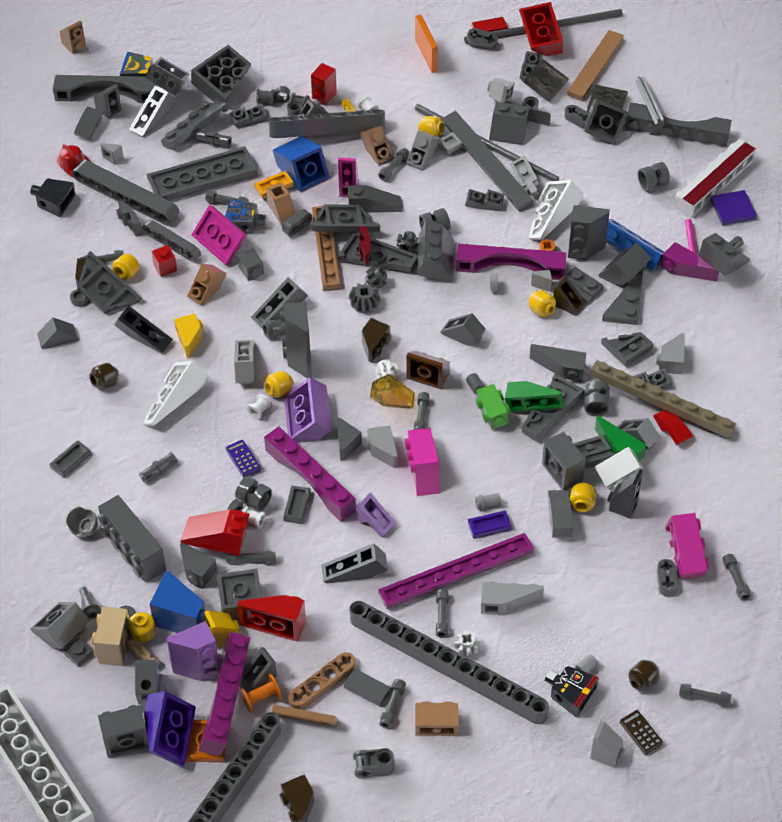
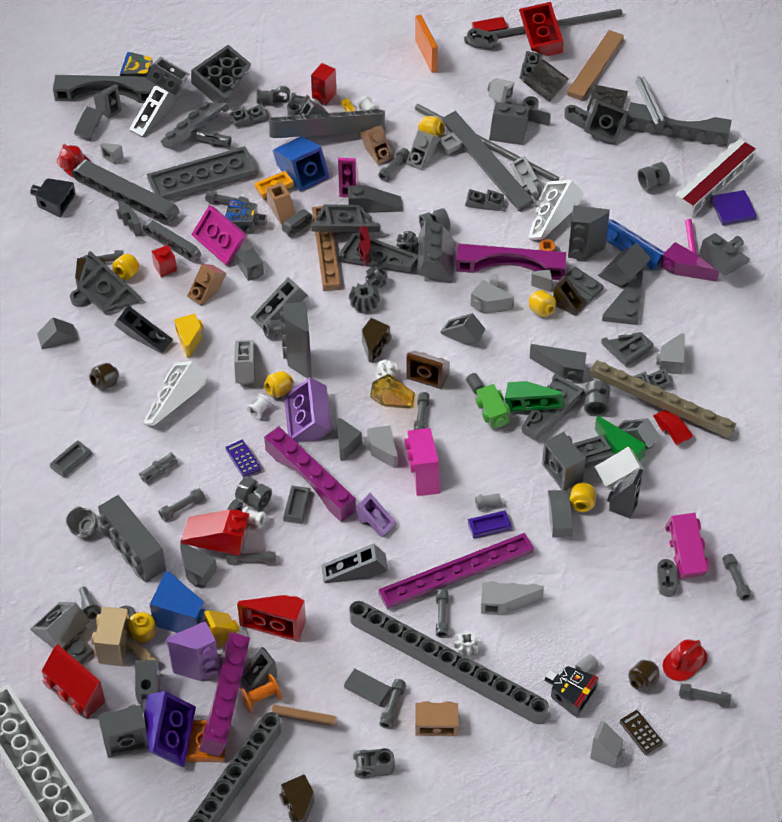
medium nougat slope [59,20,86,54] -> none
dark grey container [217,568,262,621] -> none
medium nougat beam [288,652,356,710] -> none
none -> red slope [41,644,106,719]
none -> dark grey bar [158,488,205,521]
none -> light grey slope [470,280,514,313]
none -> red piece [662,639,708,681]

